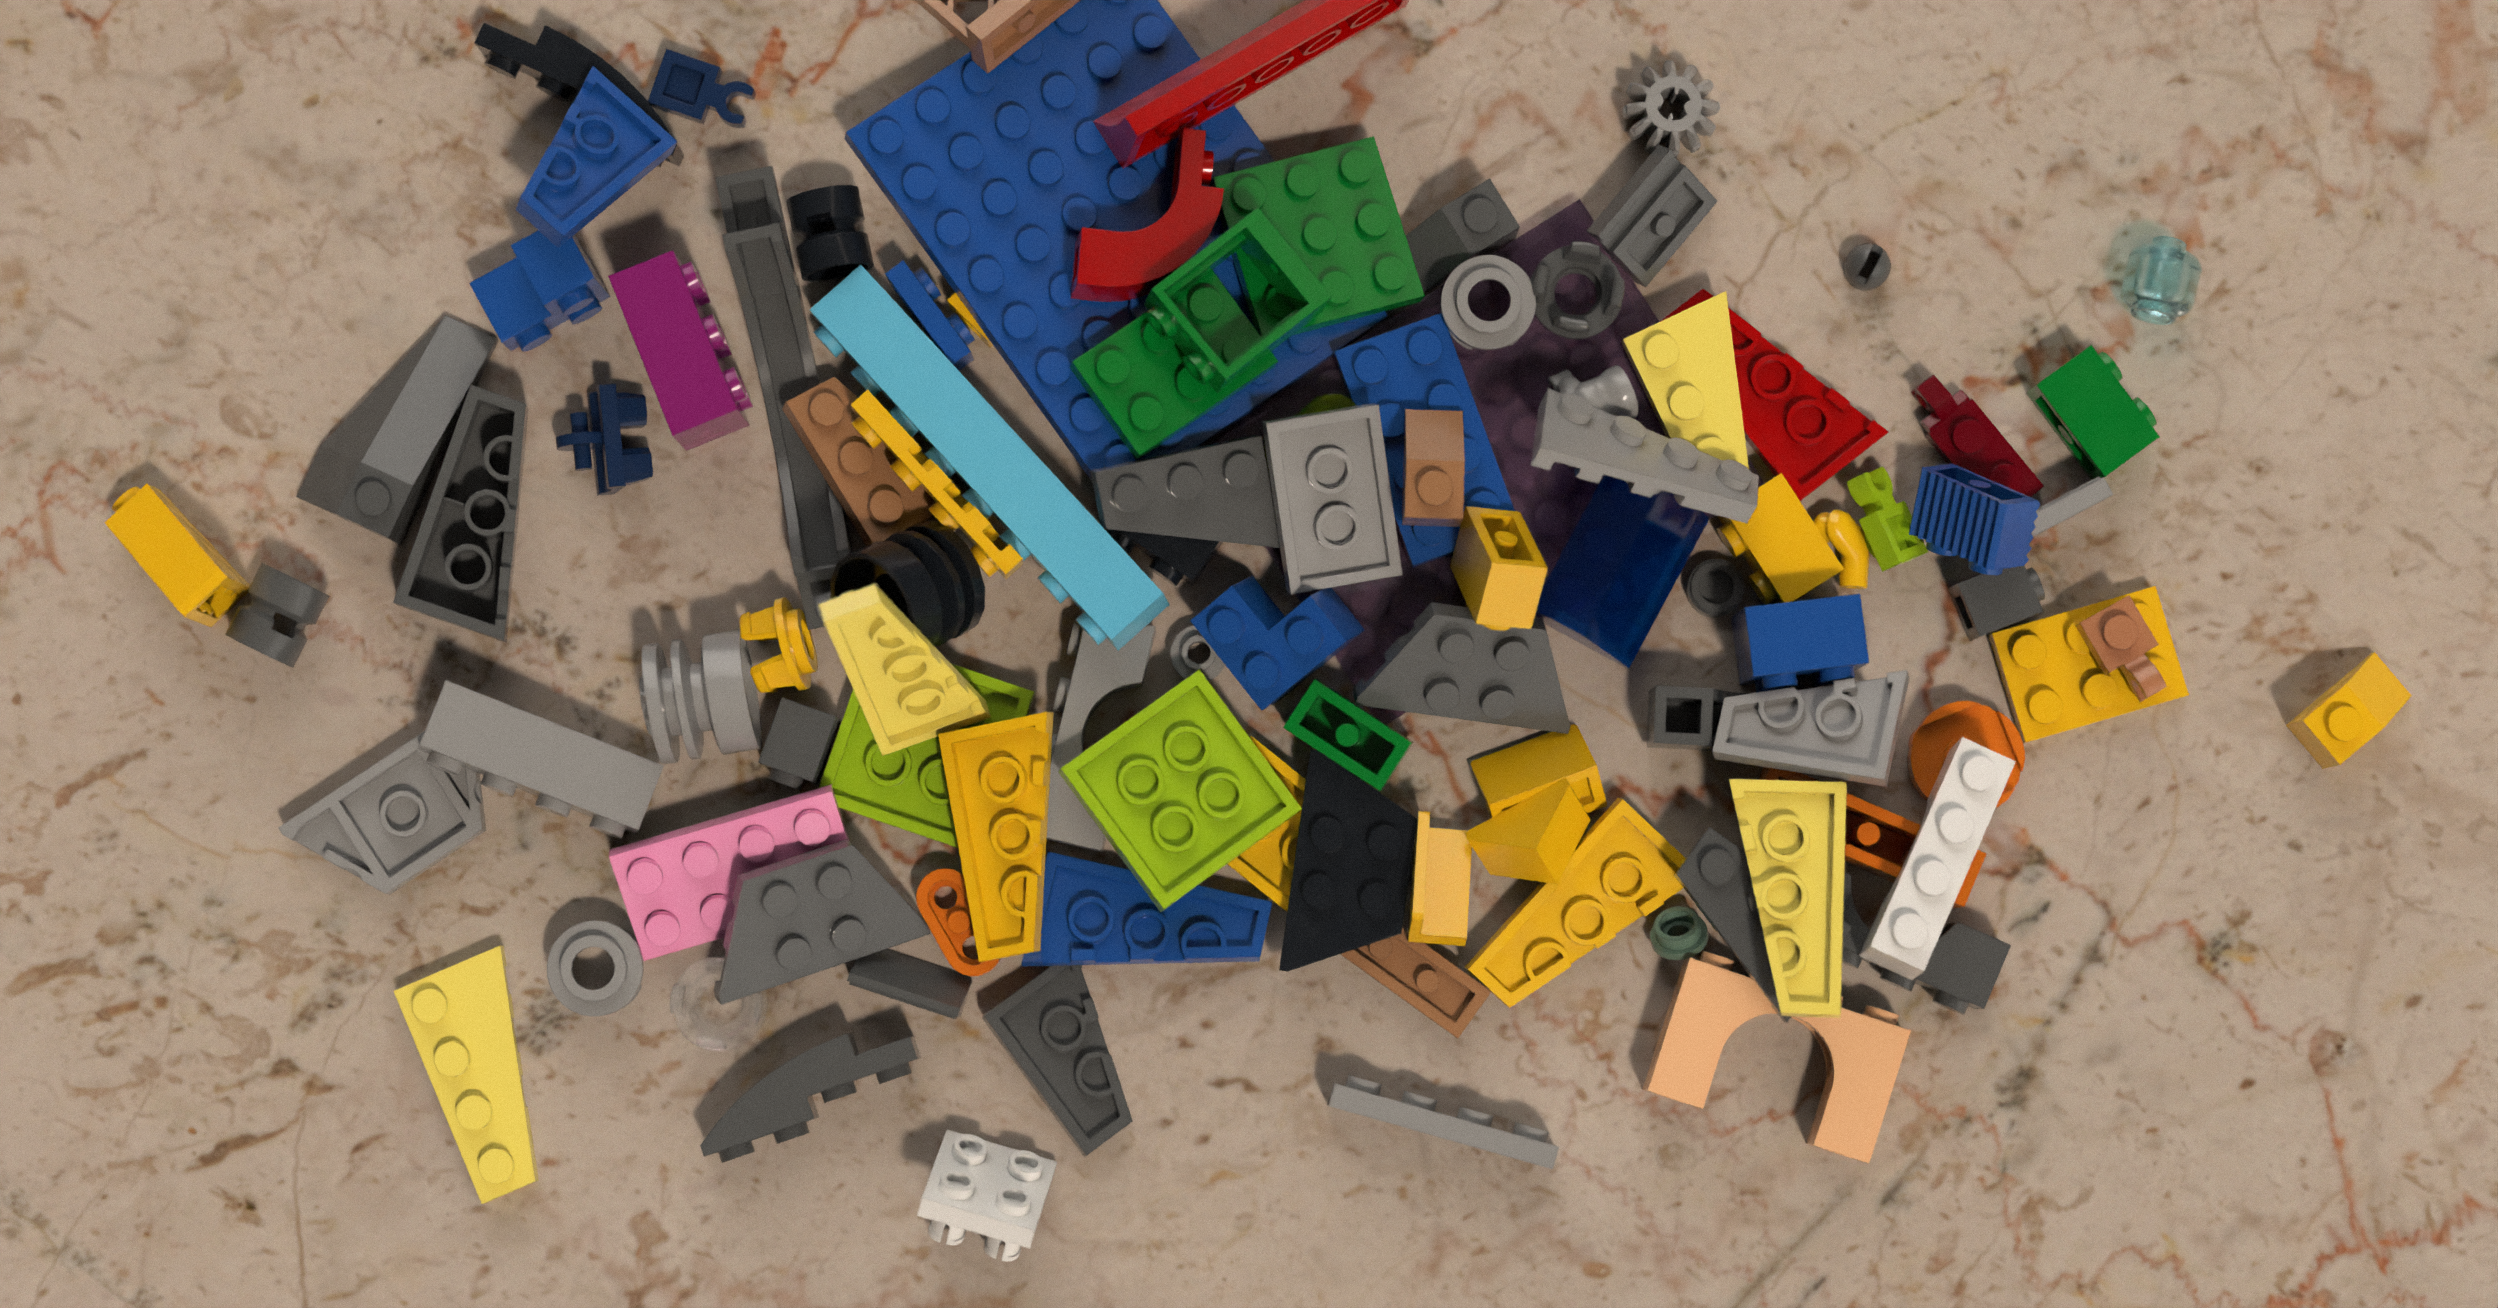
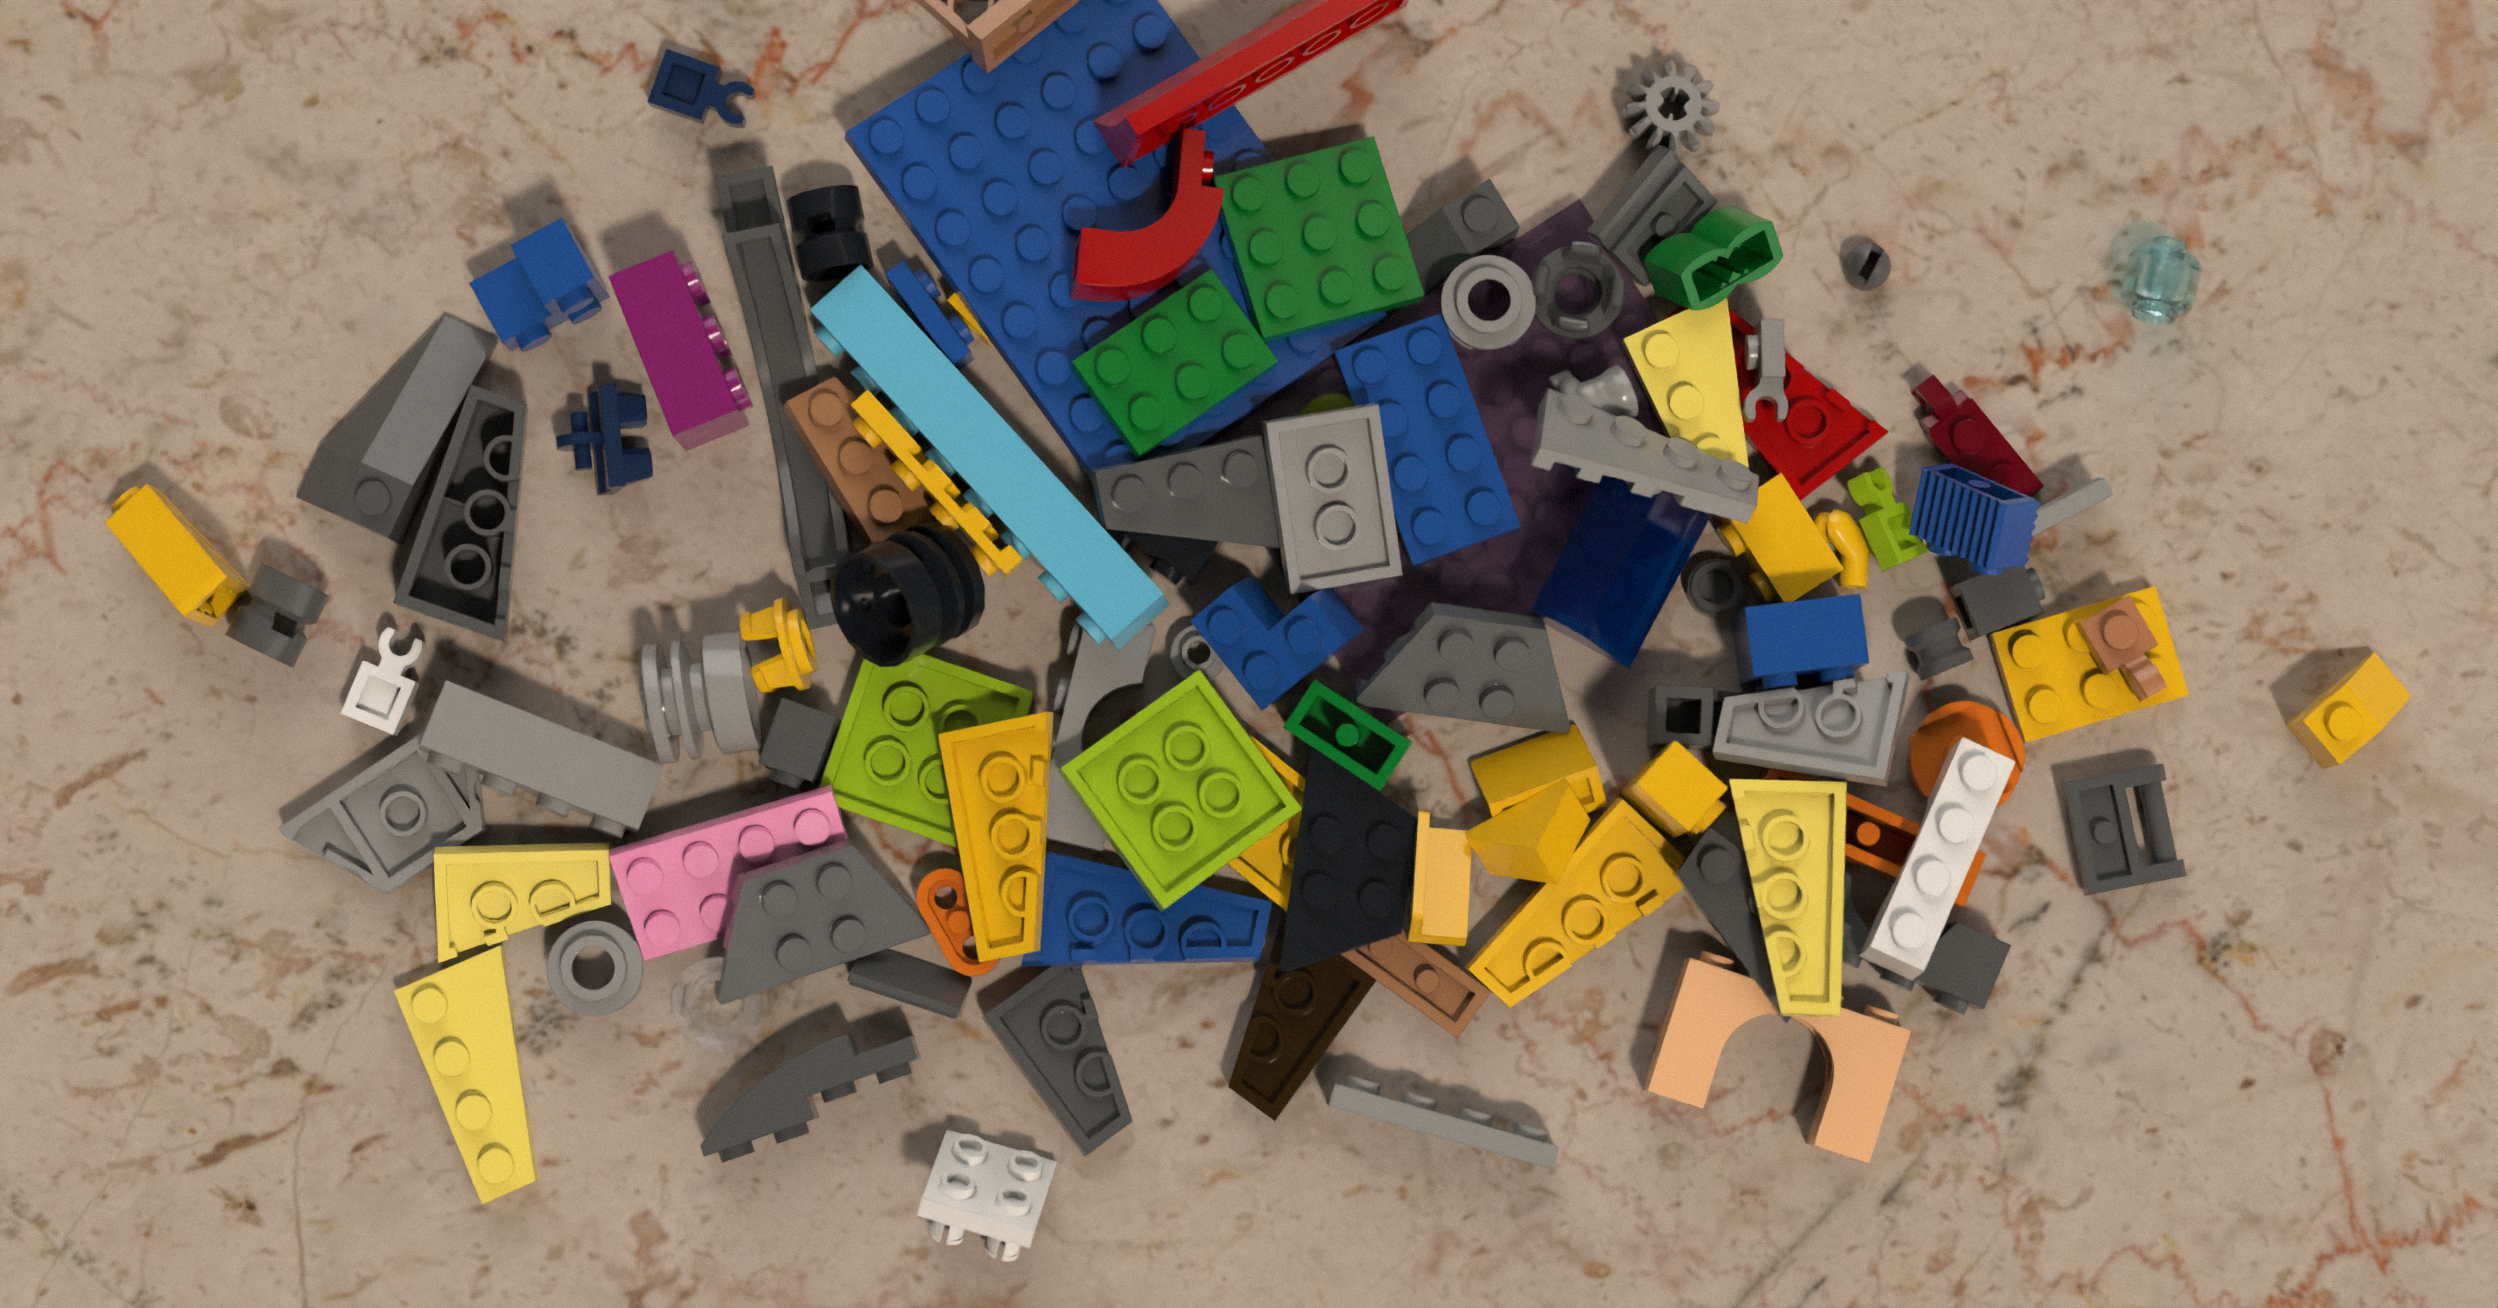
black slope [474,23,684,168] -> none
blue wing [515,66,677,248] -> none
light yellow wing [818,584,991,756] -> none
green window [1144,207,1332,393] -> none
medium nougat slope [1402,409,1465,527] -> none
yellow brick [1450,506,1548,631] -> none
sand green plate [1650,906,1708,960] -> none
green brick [2026,345,2160,480] -> none
none -> white plate [341,627,426,736]
none -> light yellow wing [433,842,612,963]
none -> dark brown wing [1228,913,1377,1121]
none -> yellow brick [1620,740,1728,839]
none -> green brick [1644,206,1783,311]
none -> light grey plate [1742,319,1788,422]
none -> dark grey wheel [1903,617,1974,681]
none -> dark grey plate [2061,763,2187,895]

